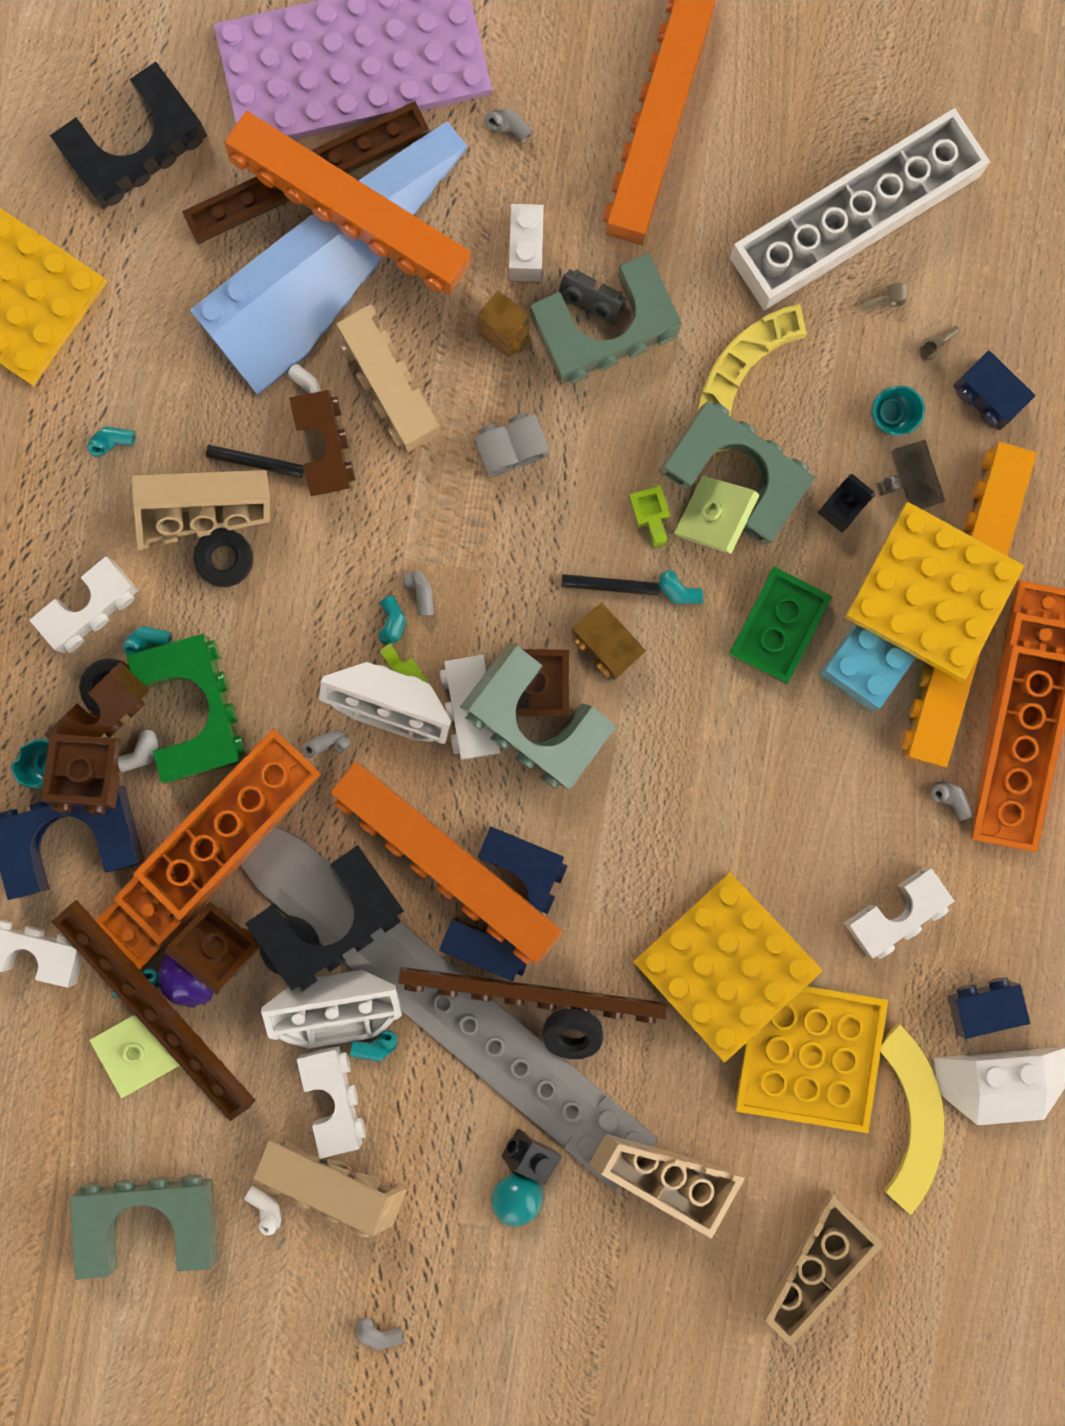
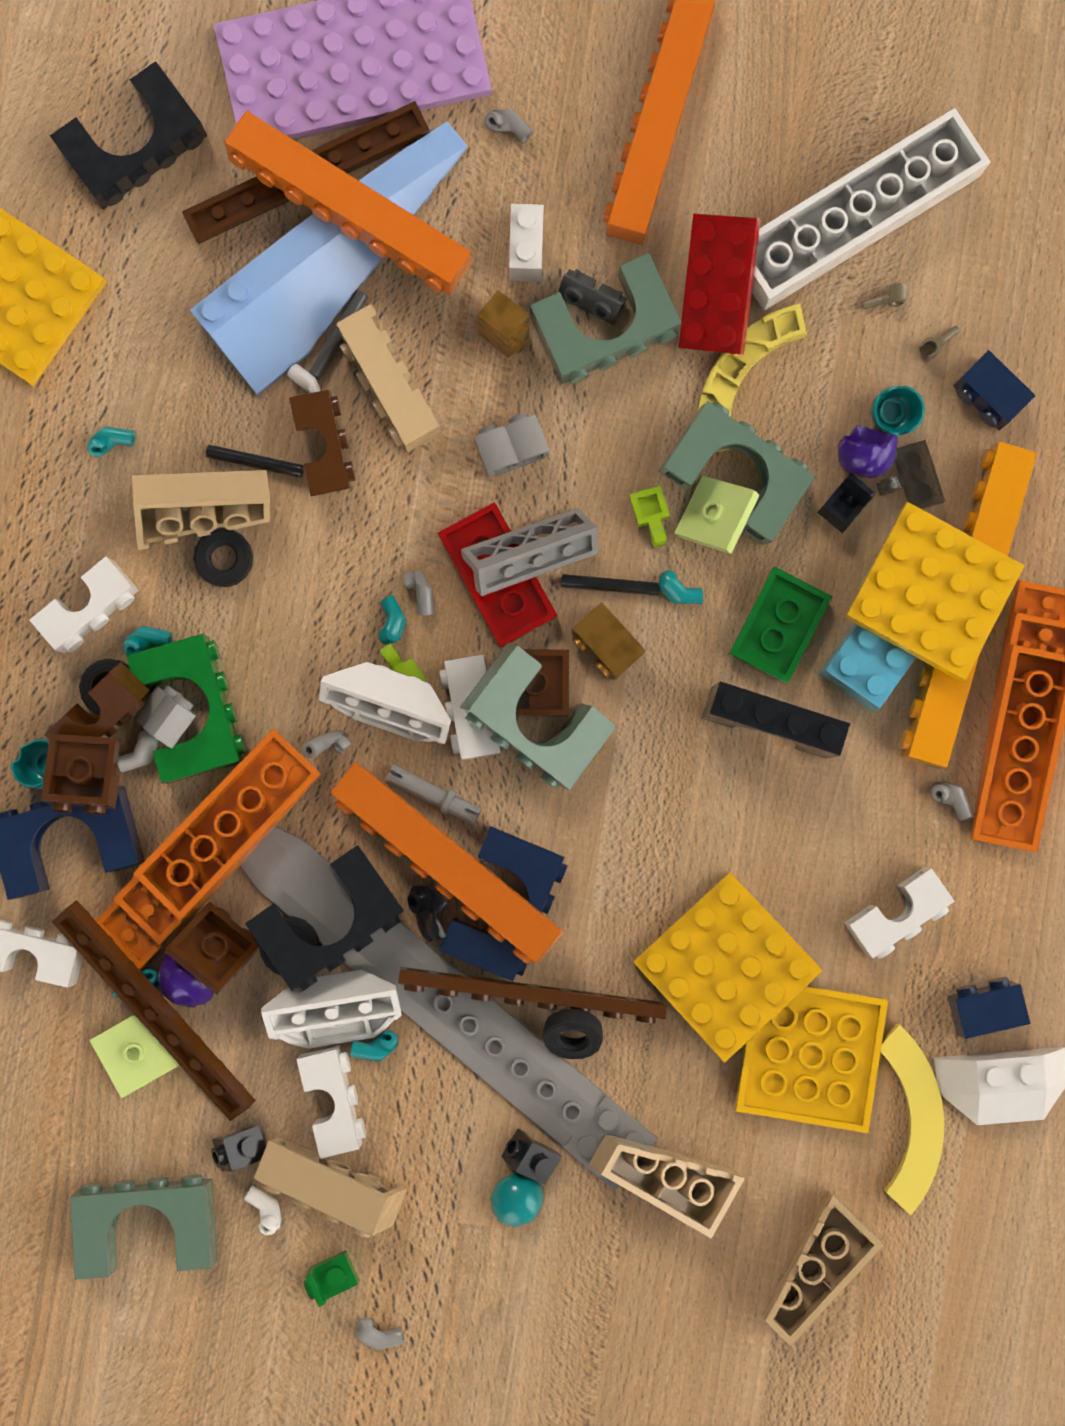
none -> light grey brick [134,684,196,748]
none -> bracket [211,1125,266,1172]
none -> green bracket [304,1250,360,1307]
none -> dark grey bar [309,290,369,380]
none -> light grey pin [385,764,482,827]
none -> black plate [407,885,448,943]
none -> red plate [438,502,558,649]
none -> light grey fence [461,508,598,596]
none -> red plate [678,213,761,355]
none -> black arch [701,681,851,759]
none -> dark purple hair [837,425,898,478]

